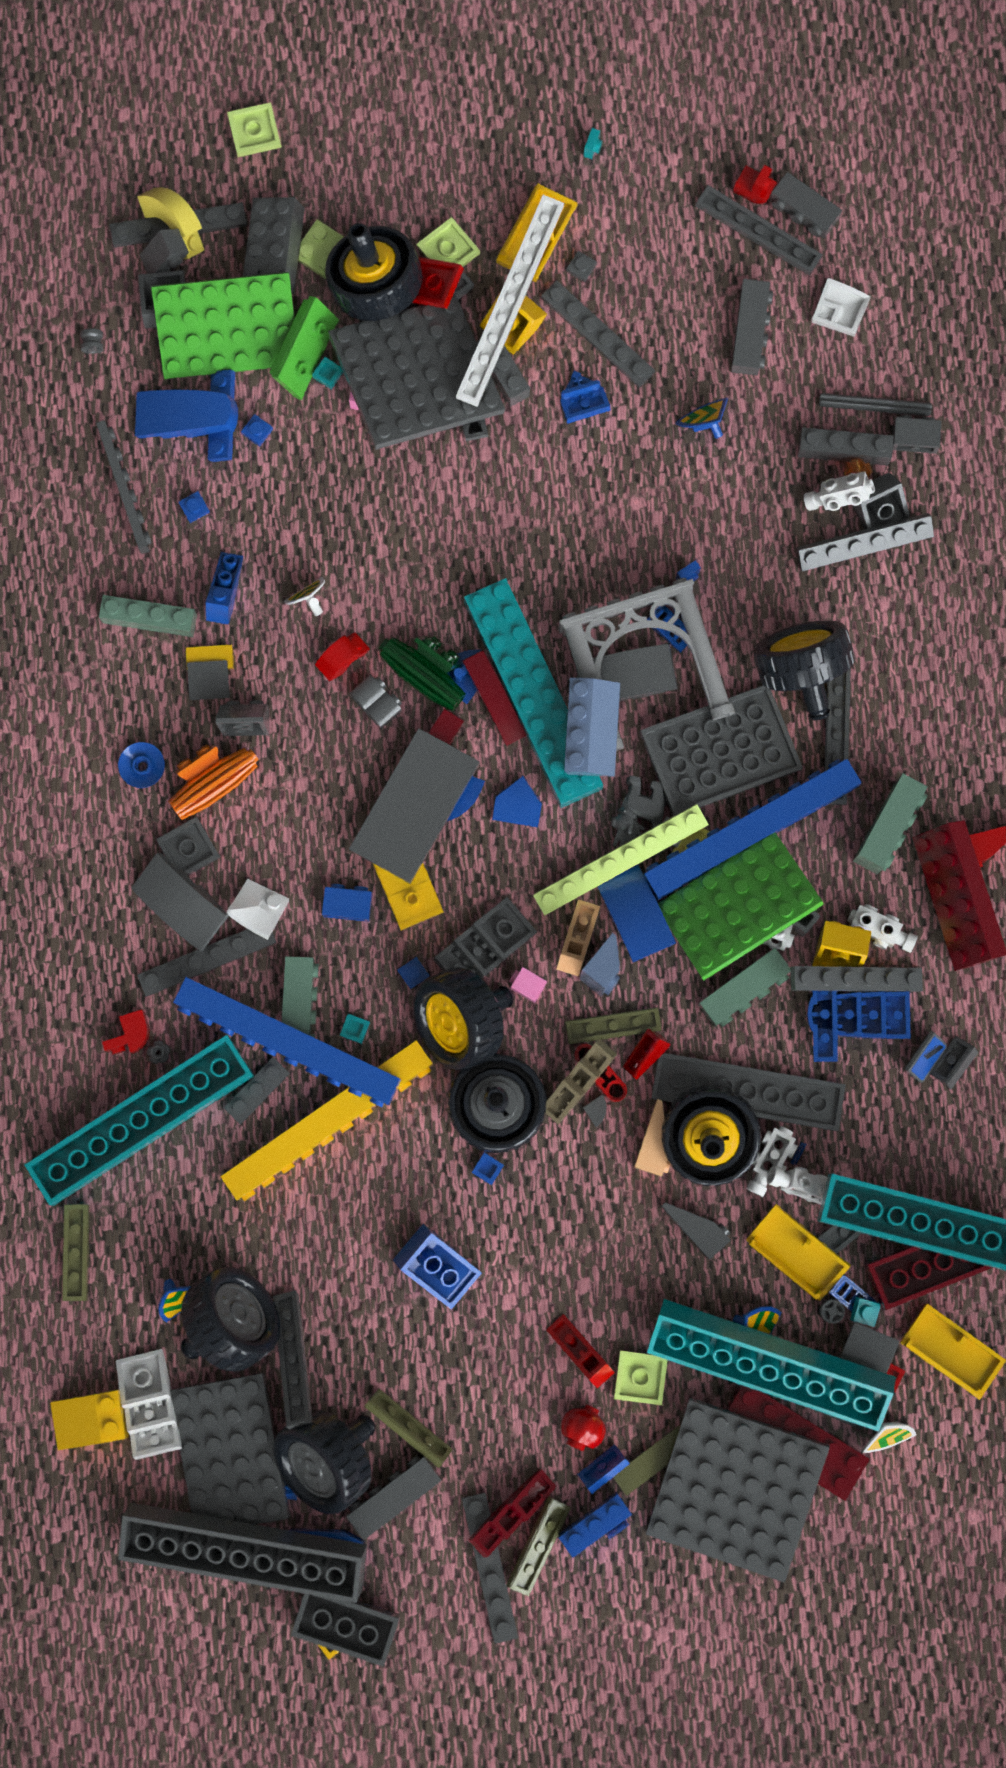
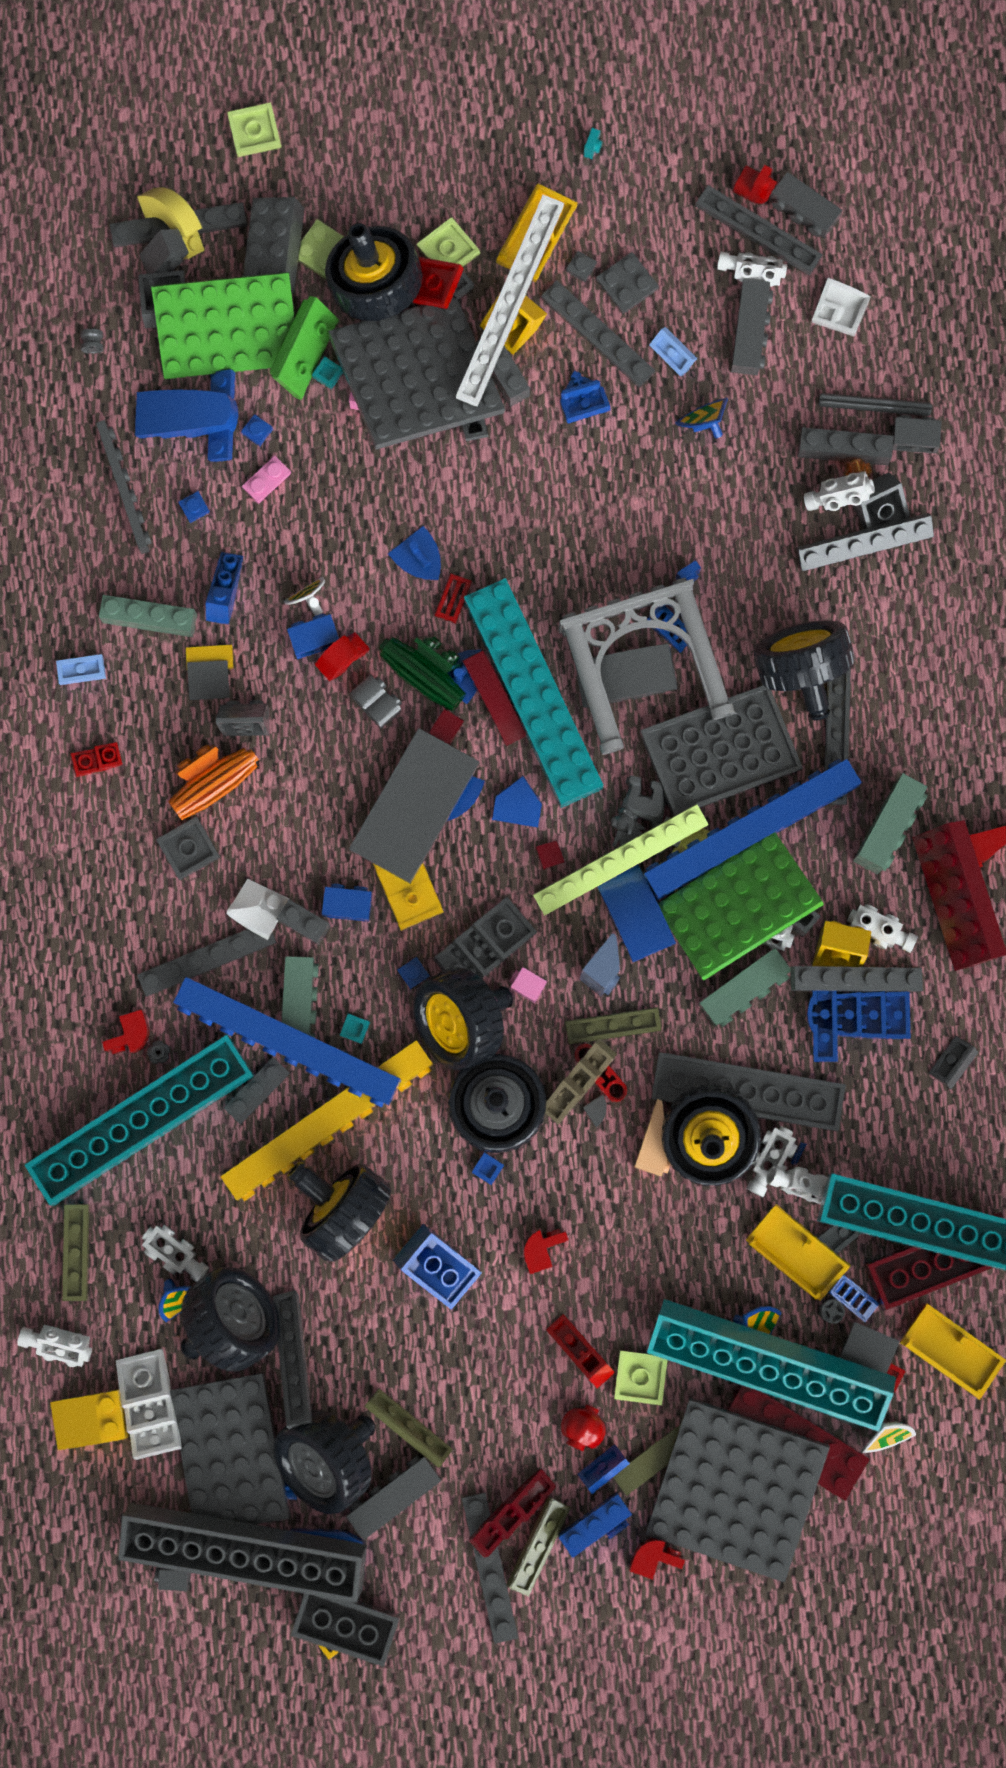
blue dish [118,742,165,788] -> none
dark grey slope [131,853,229,951] -> none
light nougat slope [556,899,600,976] -> none
sand blue slope [564,678,620,777] -> none
red slope [623,1028,671,1079] -> none
dark grey slope [661,1203,731,1260] -> none
teal plate [850,1297,881,1327] -> none
slope [905,1031,947,1083] -> none
none -> white brick [17,1325,92,1367]
none -> light blue plate [56,654,106,685]
none -> red slope [70,742,122,778]
none -> white brick [142,1225,209,1282]
none -> dark grey brick [154,1568,191,1591]
none -> bright pink plate [242,456,291,504]
none -> dark grey brick [277,899,331,946]
none -> blue brick [287,614,339,659]
none -> black wheel [287,1162,391,1262]
none -> blue shield [388,526,441,580]
none -> red tile [434,573,472,624]
none -> red brick [524,1228,569,1274]
none -> dark red slope [535,841,565,870]
none -> dark grey plate [596,252,659,314]
none -> red brick [629,1538,685,1580]
none -> light blue plate [649,327,697,377]
none -> white brick [717,251,787,286]

